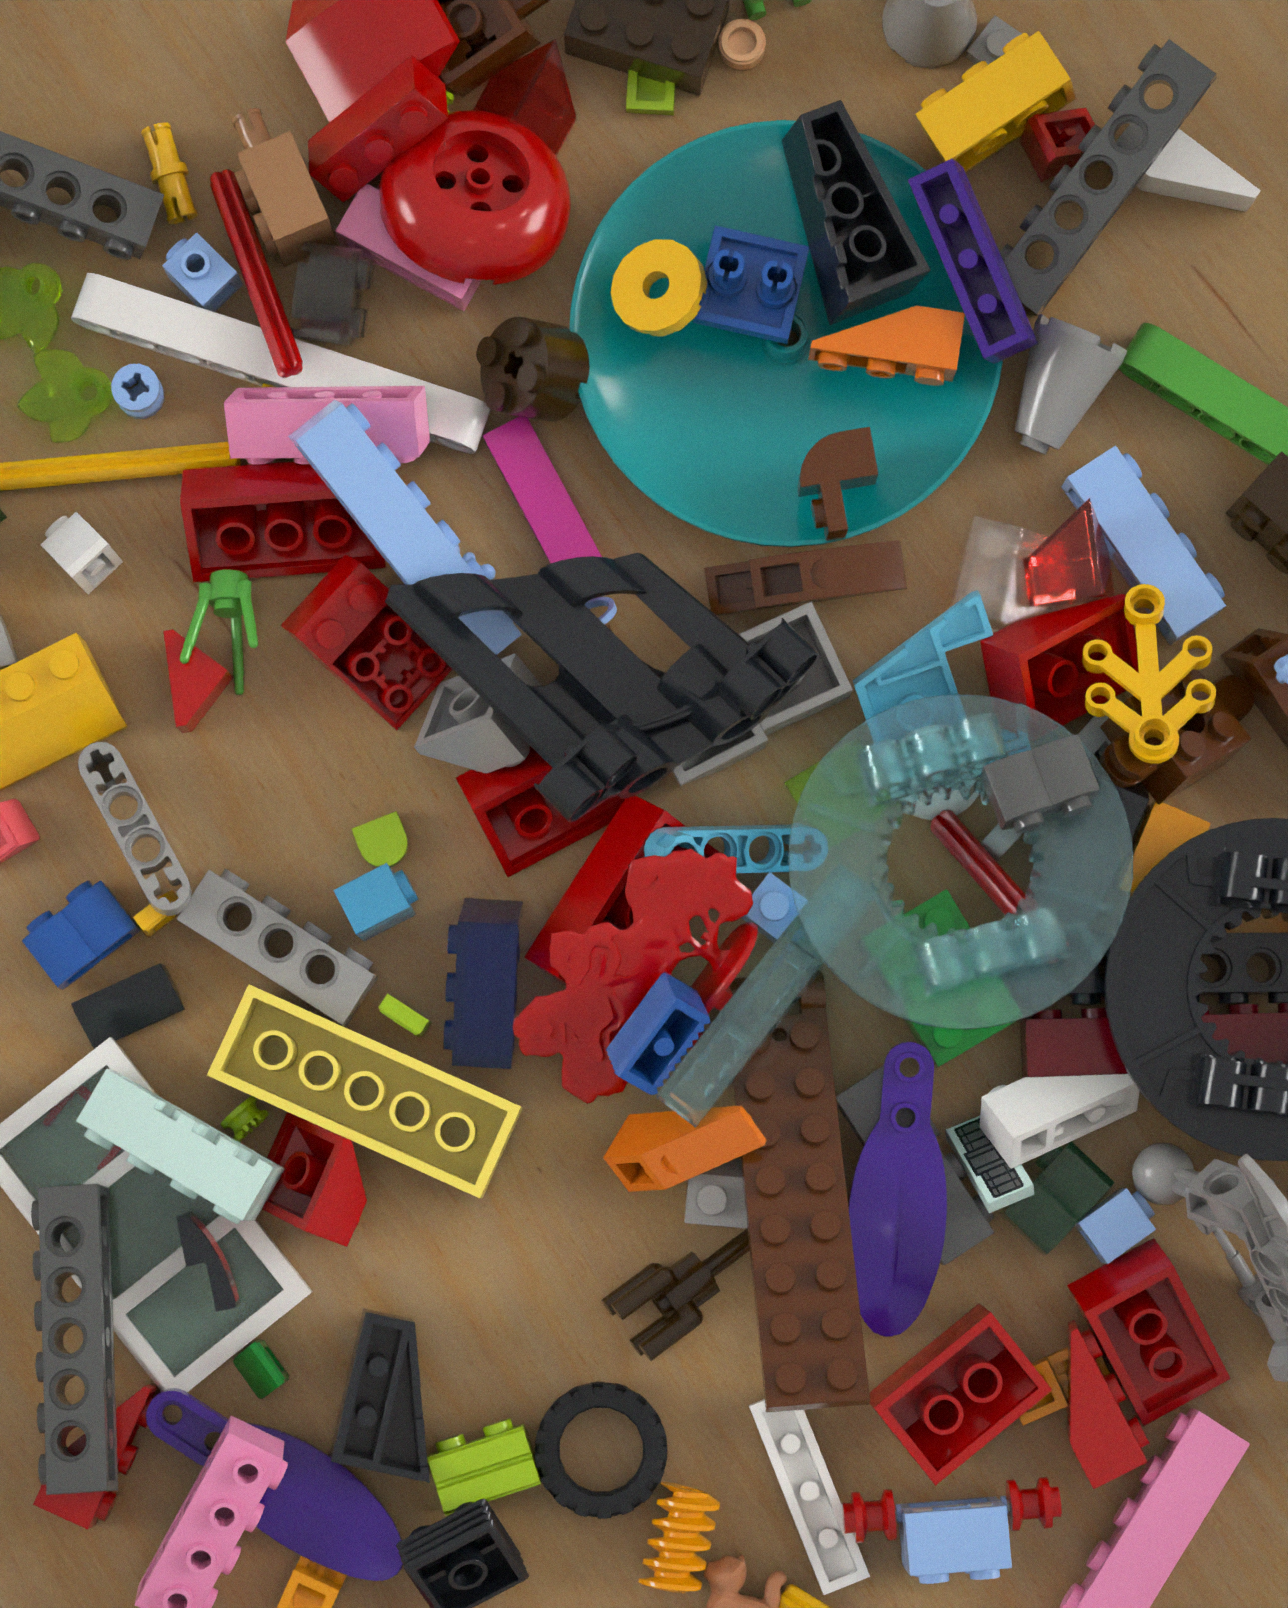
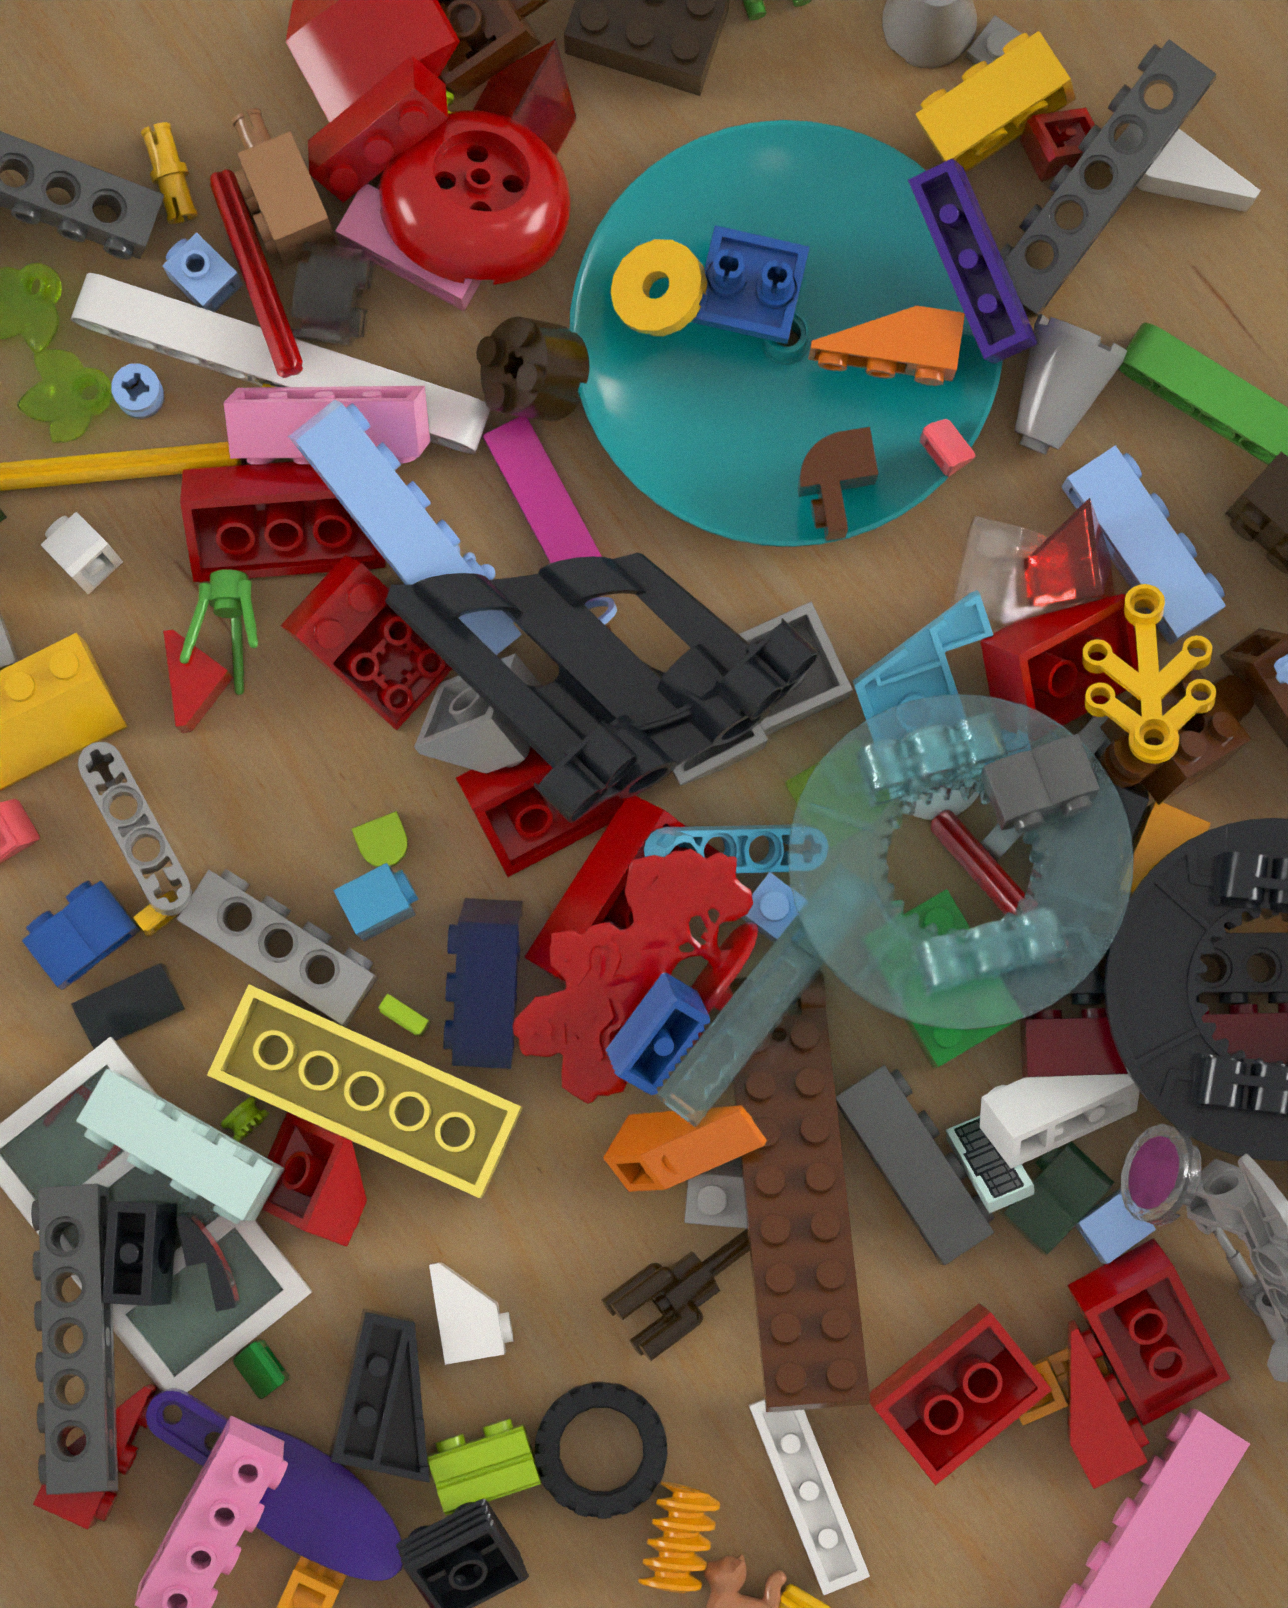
lime tile [626,70,676,116] -> none
reddish brown slope [704,540,907,616] -> none
light nougat tile [718,19,766,70] -> none
black wedge [781,100,930,326] -> none
light blue brick [842,1477,1062,1584] -> none
dark purple plant [849,1042,947,1337] -> none
none -> black brick [102,1201,177,1306]
none -> white slope [429,1262,514,1365]
none -> coral slope [919,419,975,477]
none -> tile [1121,1124,1201,1226]

